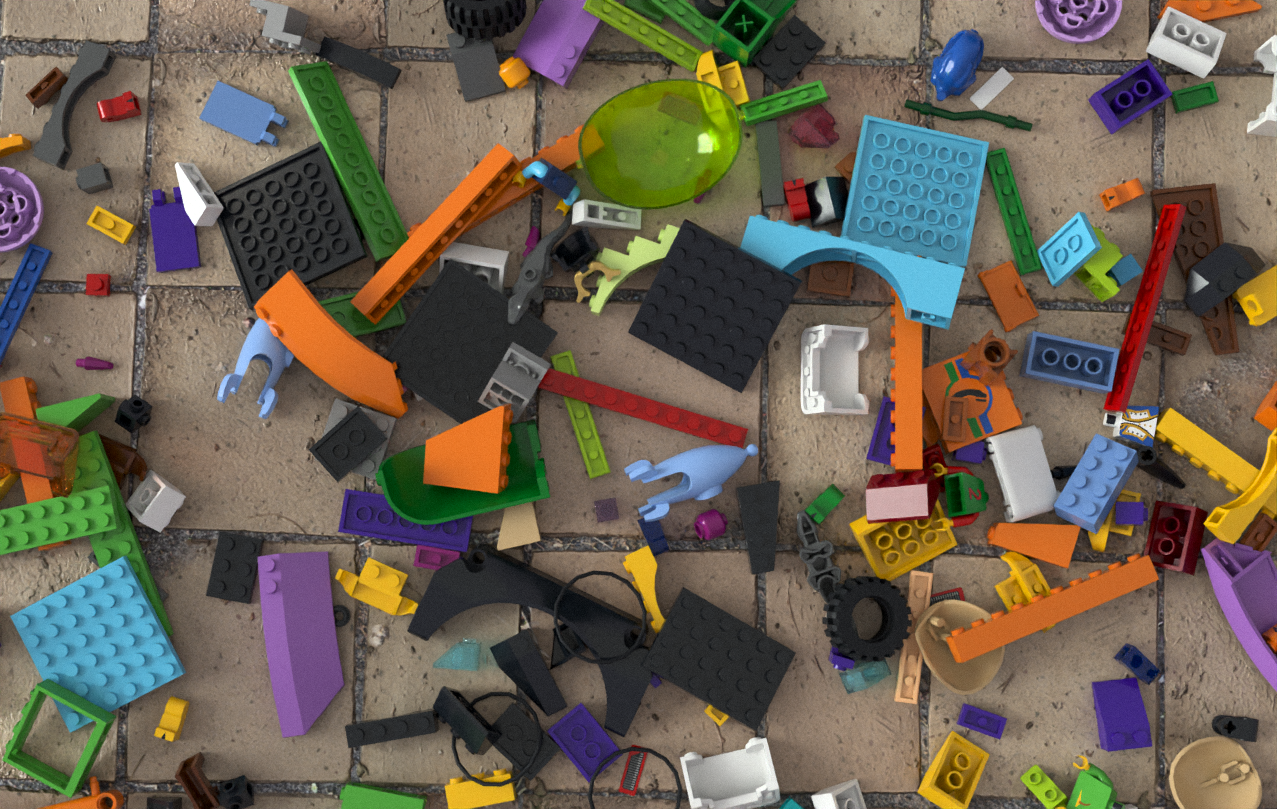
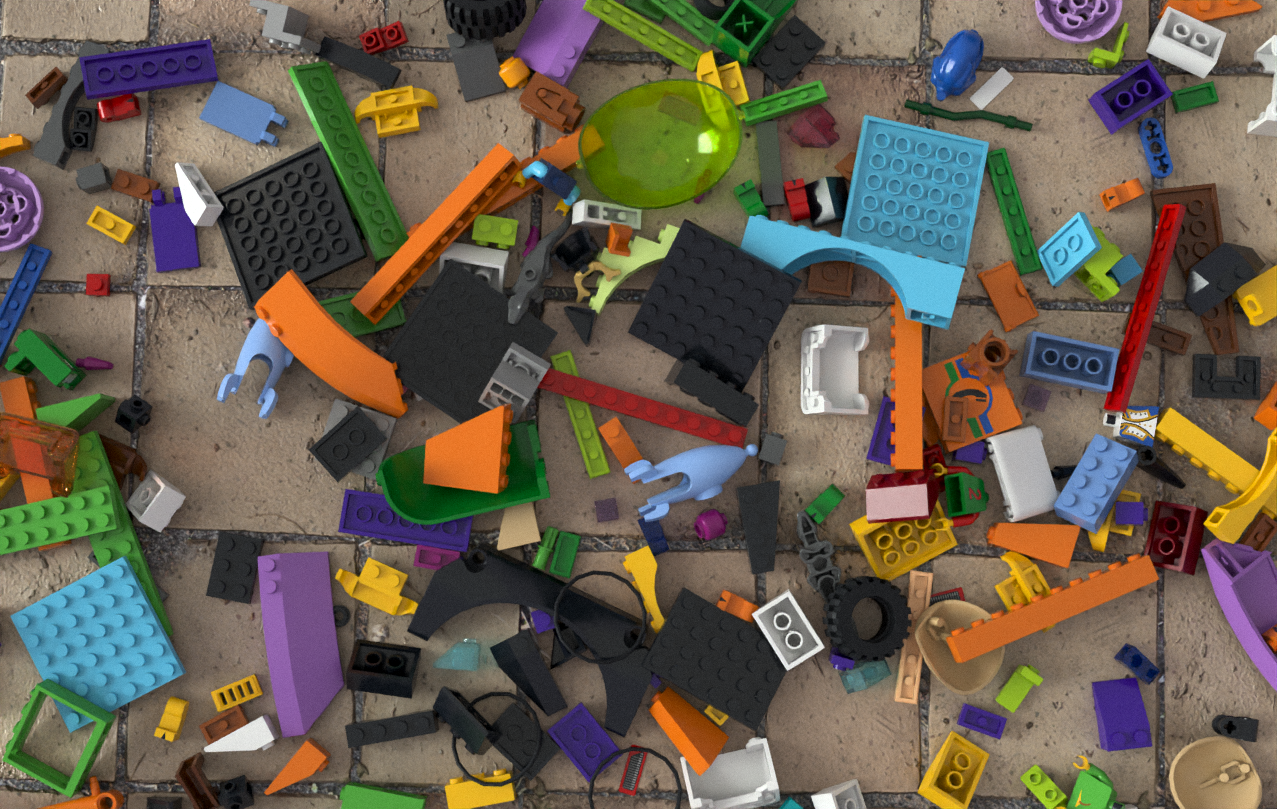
none -> green brick [4,328,87,391]
none -> black slope [70,107,98,152]
none -> dark purple plate [79,39,218,100]
none -> dark orange plate [111,169,160,203]
none -> dark orange plate [199,704,250,745]
none -> white slope [204,714,279,752]
none -> yellow slope [211,674,263,712]
none -> orange slope [264,738,331,795]
none -> black slope [346,639,421,699]
none -> yellow plate [354,85,439,138]
none -> red slope [359,21,409,55]
none -> lime bracket [472,214,518,249]
none -> dark orange piece [519,71,586,134]
none -> dark purple brick [531,610,560,634]
none -> bright green axle [532,526,559,570]
none -> green tile [549,531,581,578]
none -> black slope [564,306,597,347]
none -> orange slope [598,417,644,484]
none -> orange panel [605,222,633,257]
none -> orange slope [648,686,729,776]
none -> black wedge [664,358,759,427]
none -> orange leg [716,589,760,623]
none -> green leg [733,179,769,218]
none -> white slope [752,589,825,671]
none -> dark grey brick [757,432,787,466]
none -> lime bracket [995,664,1043,713]
none -> clear purple plate [1022,384,1052,412]
none -> lime bracket [1087,22,1130,69]
none -> blue beam [1138,117,1173,179]
none -> black plate [1192,354,1261,400]

